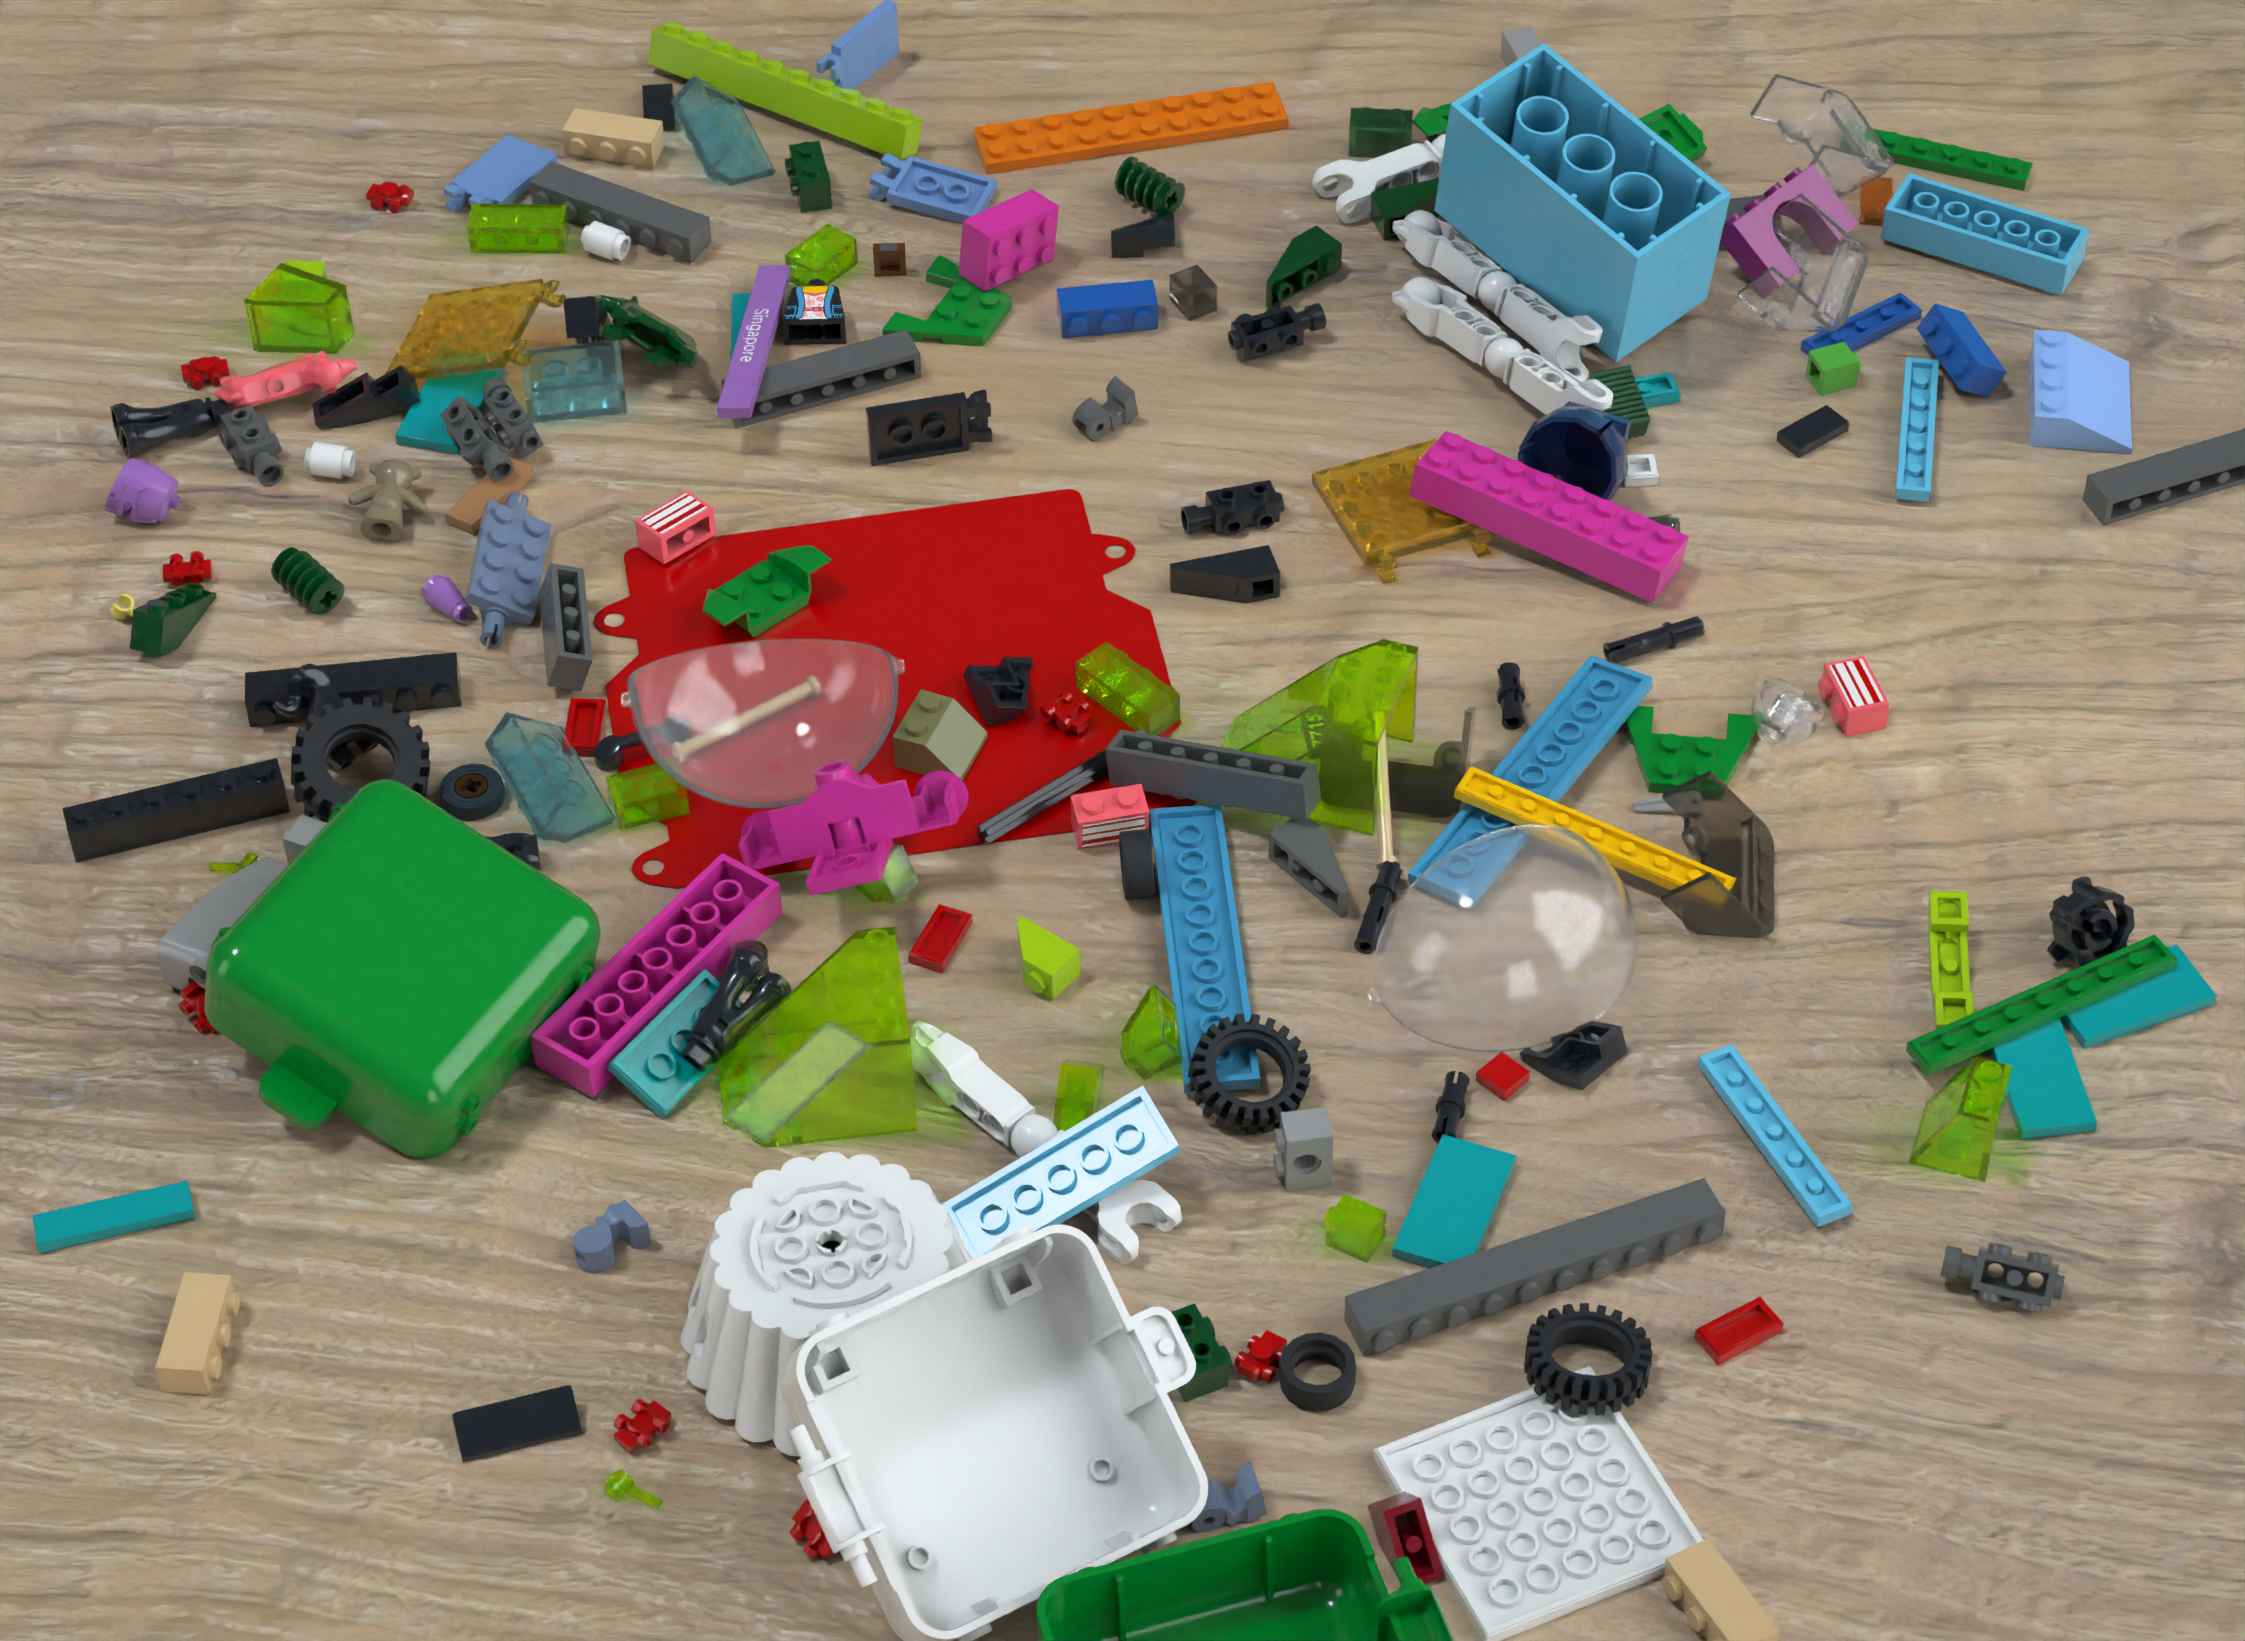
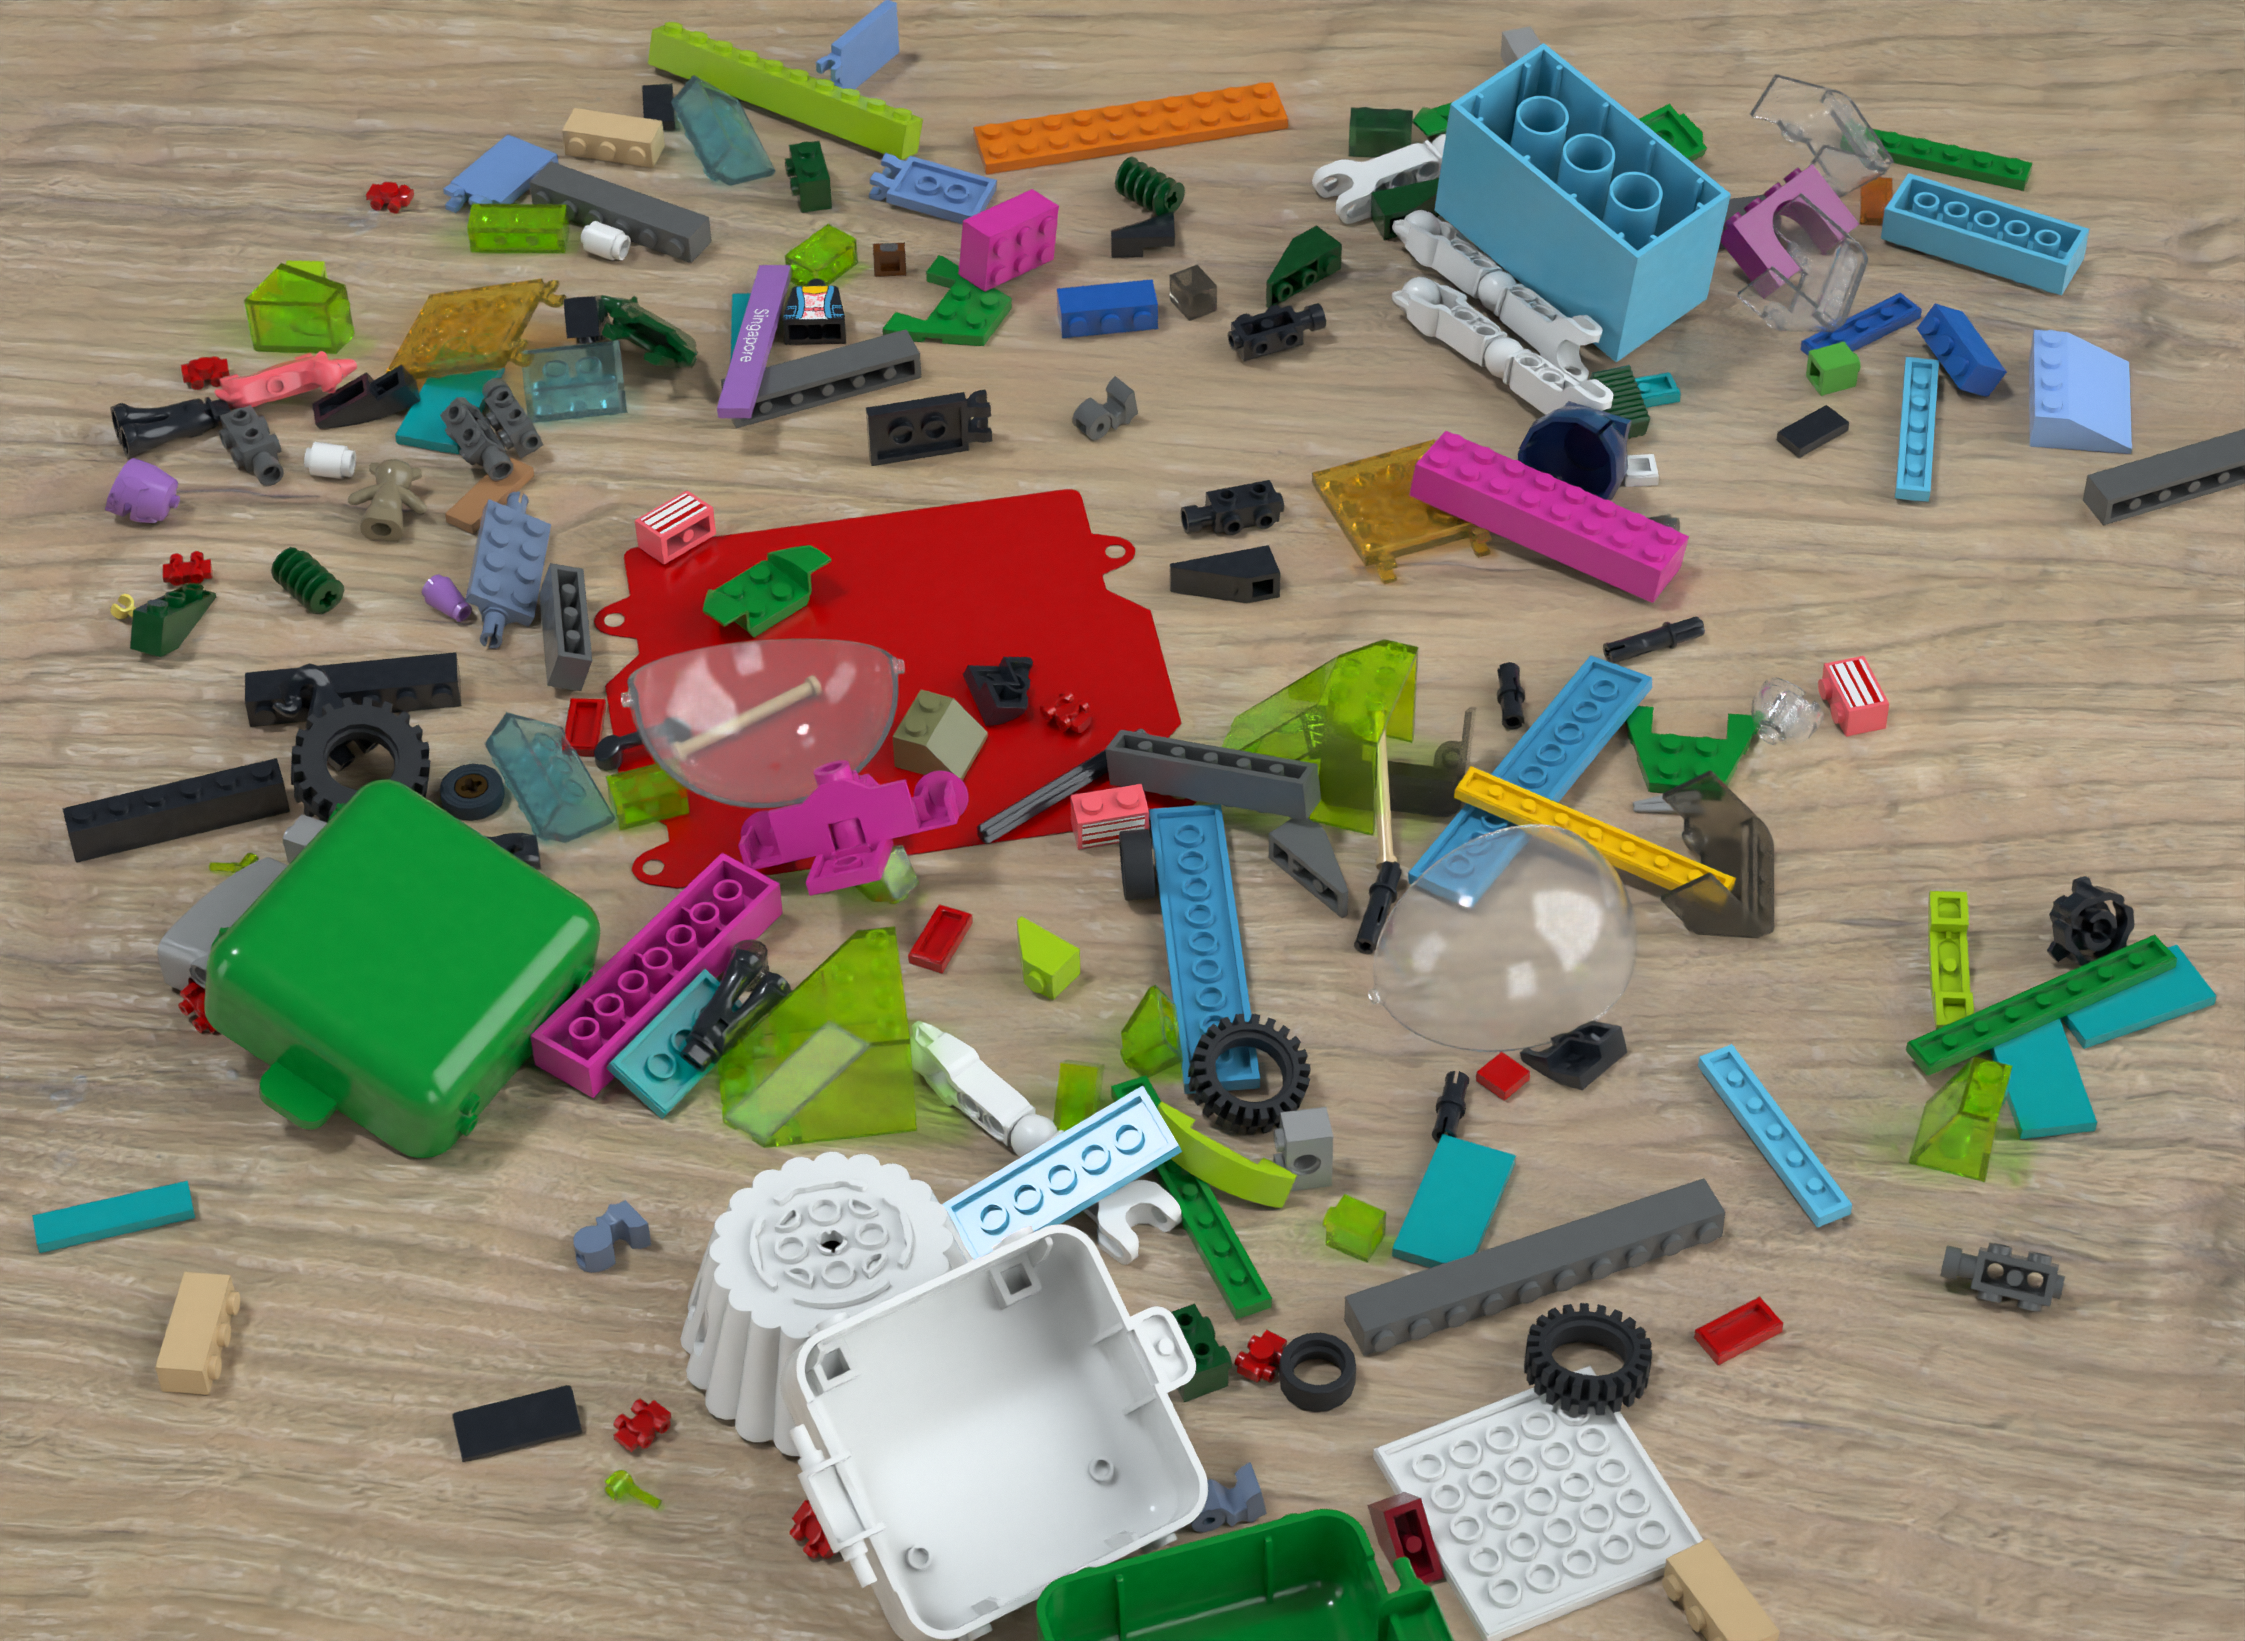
clear neon green brick [1076,642,1180,736] -> none
none -> green plate [1111,1075,1272,1320]
none -> lime slope [1157,1102,1297,1208]

